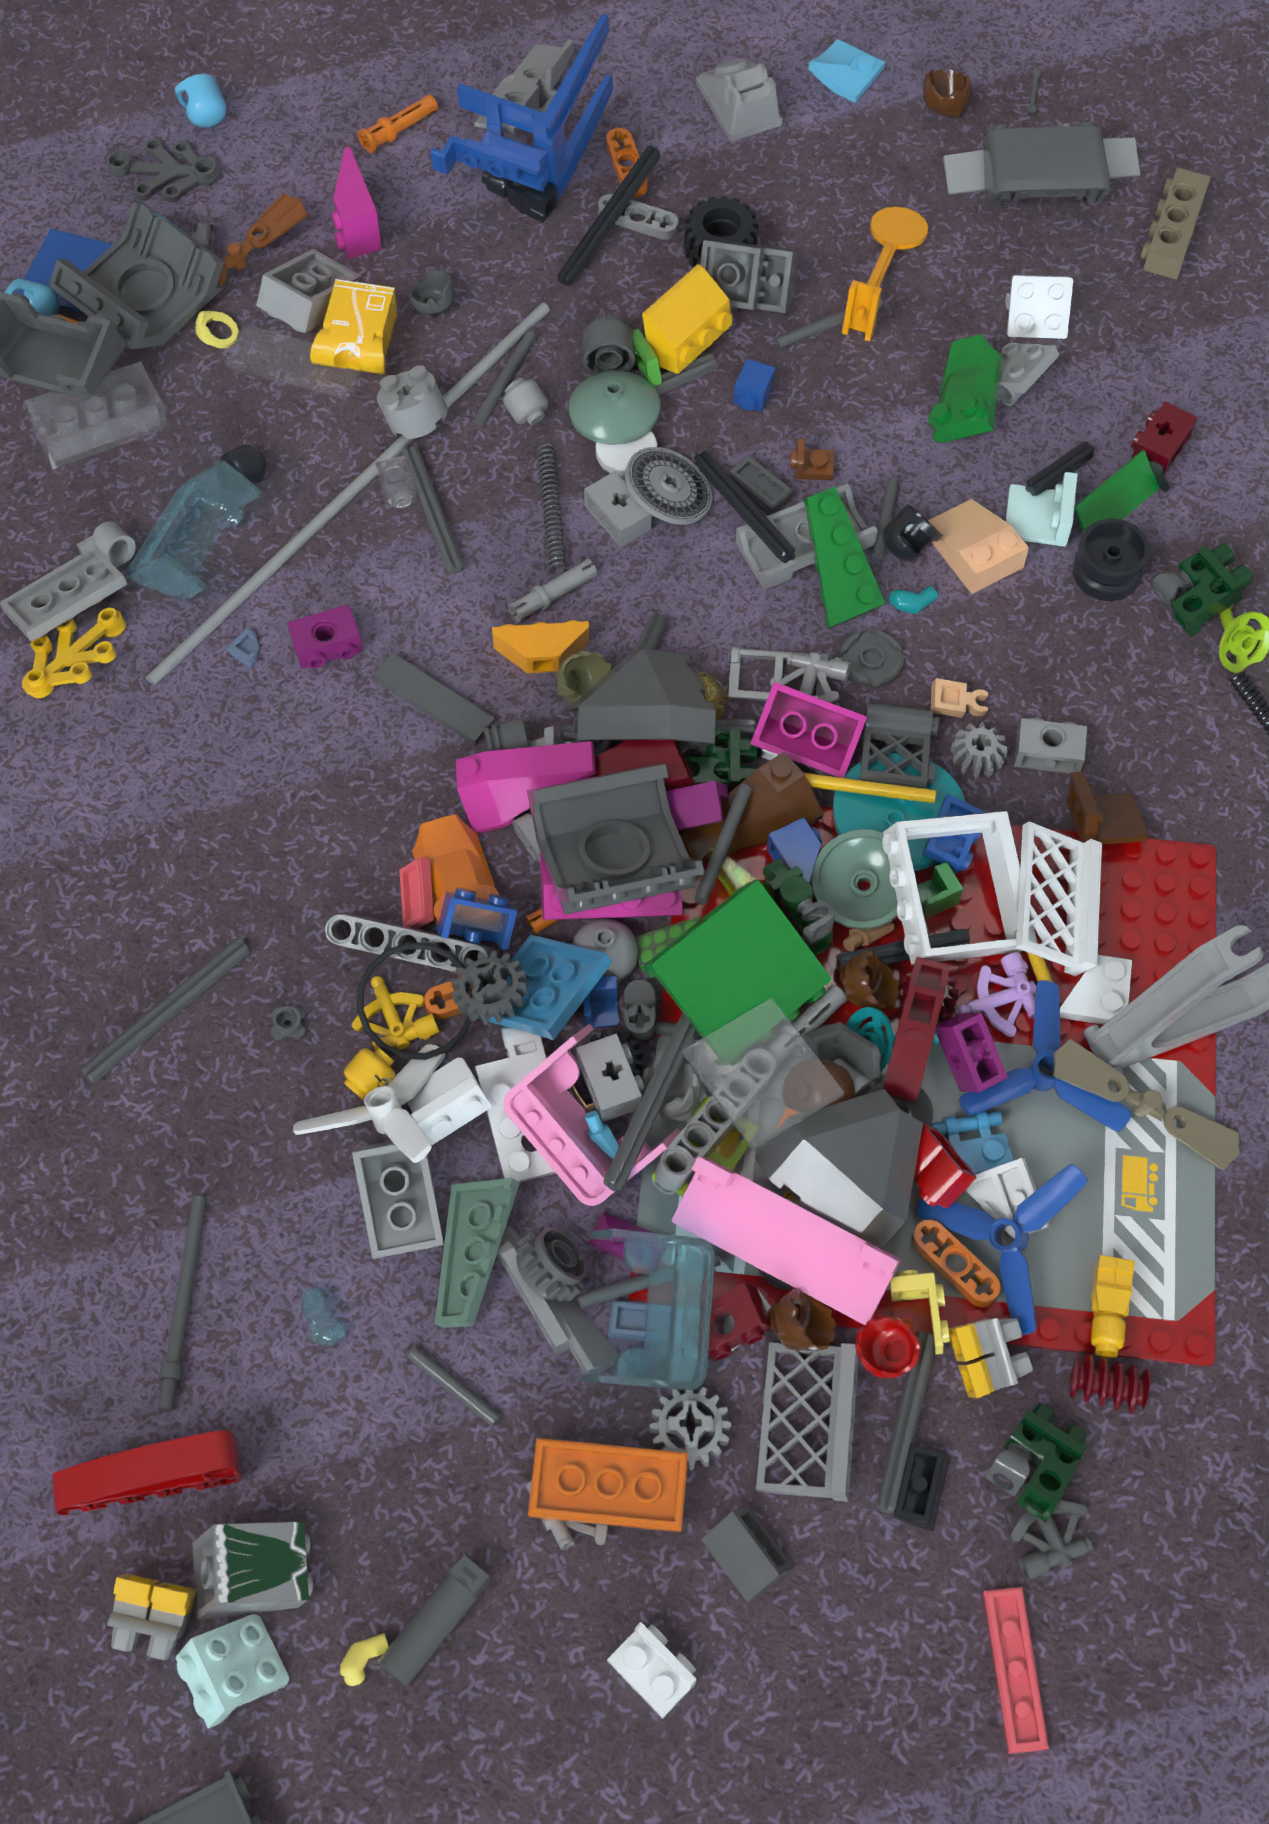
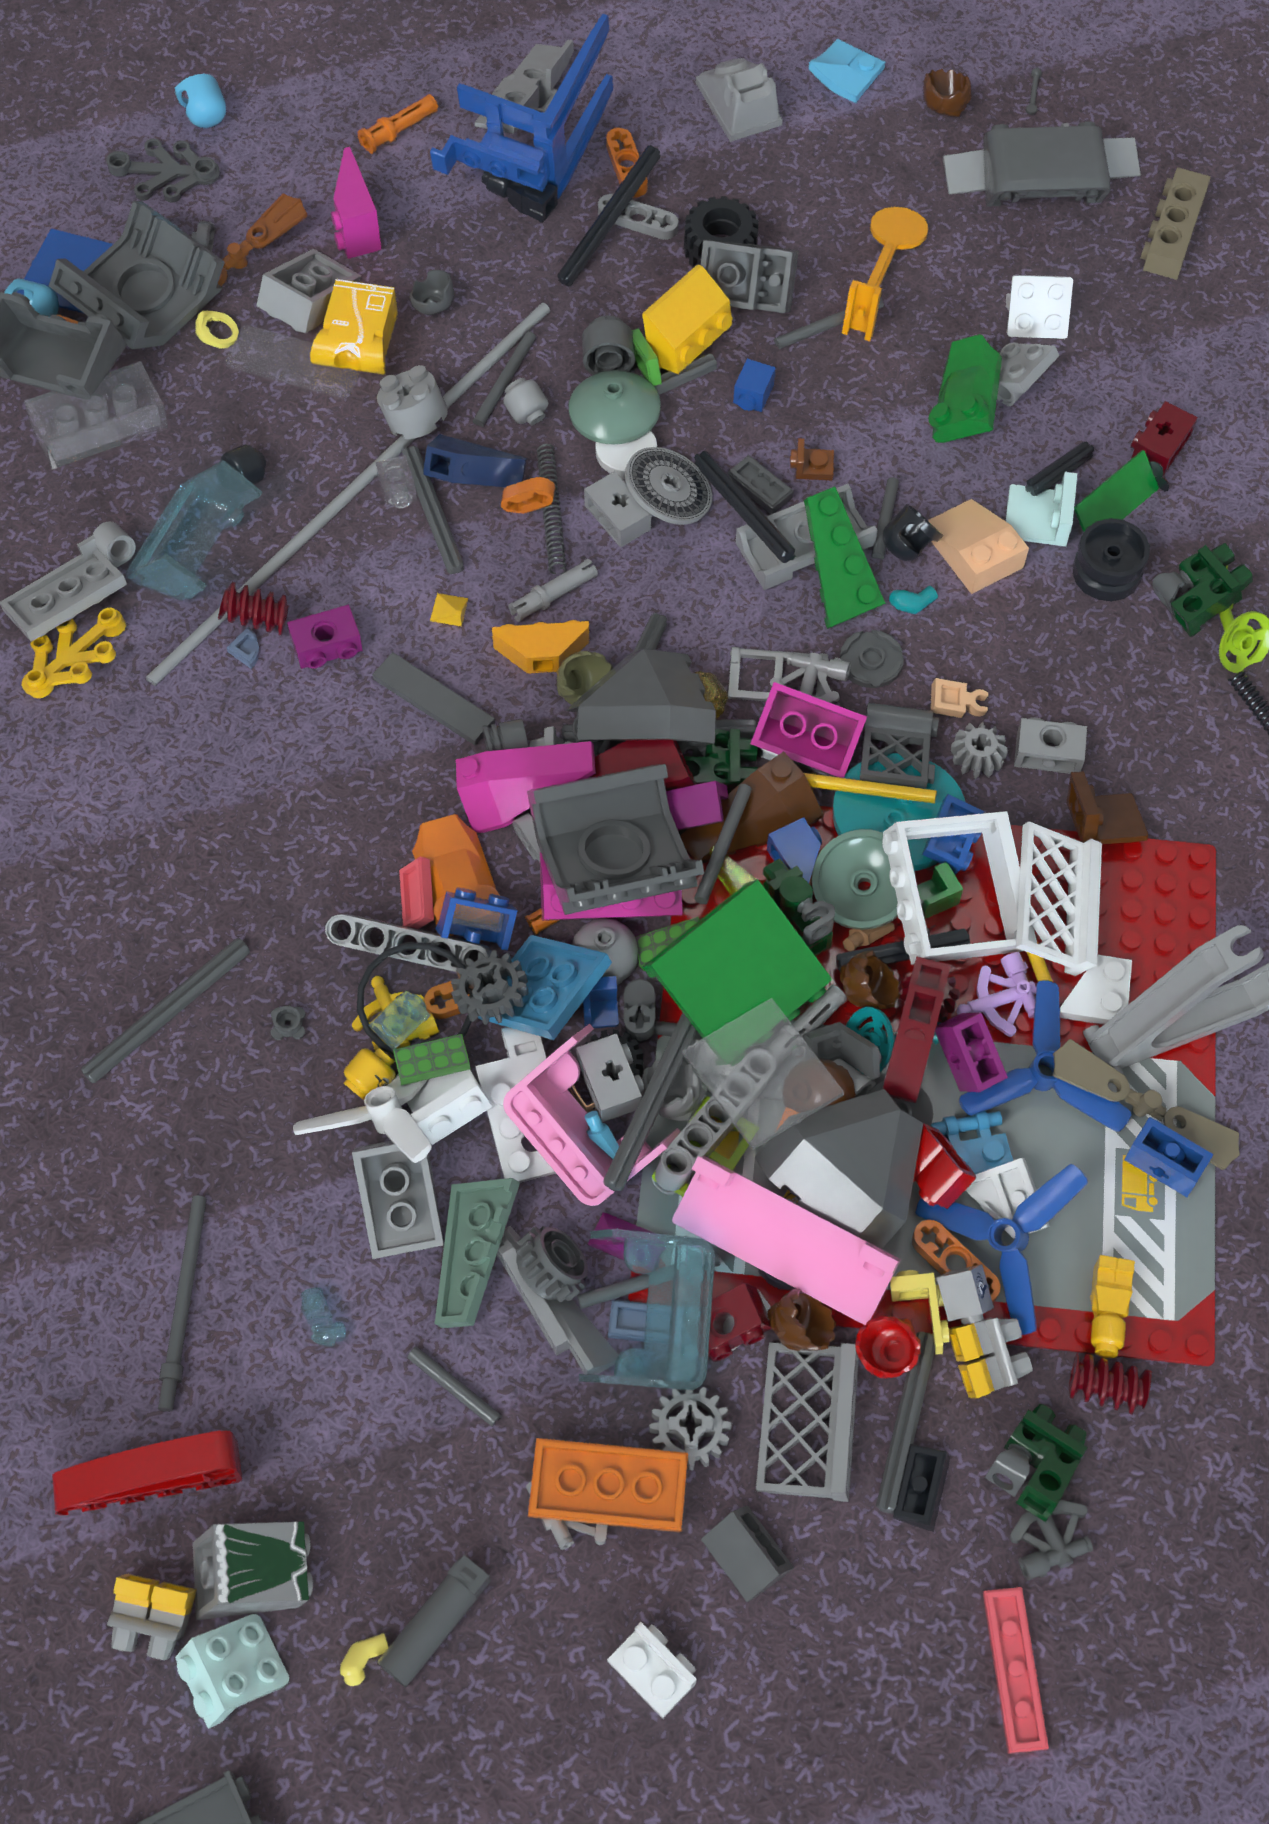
none -> dark red piece [218,581,289,636]
none -> clear light blue bracket [369,991,430,1050]
none -> bright green tile [393,1034,470,1086]
none -> dark blue slope [423,434,527,487]
none -> yellow slope [430,593,468,626]
none -> orange beam [501,477,555,514]
none -> light grey brick [937,1264,994,1325]
none -> blue brick [1124,1117,1214,1197]

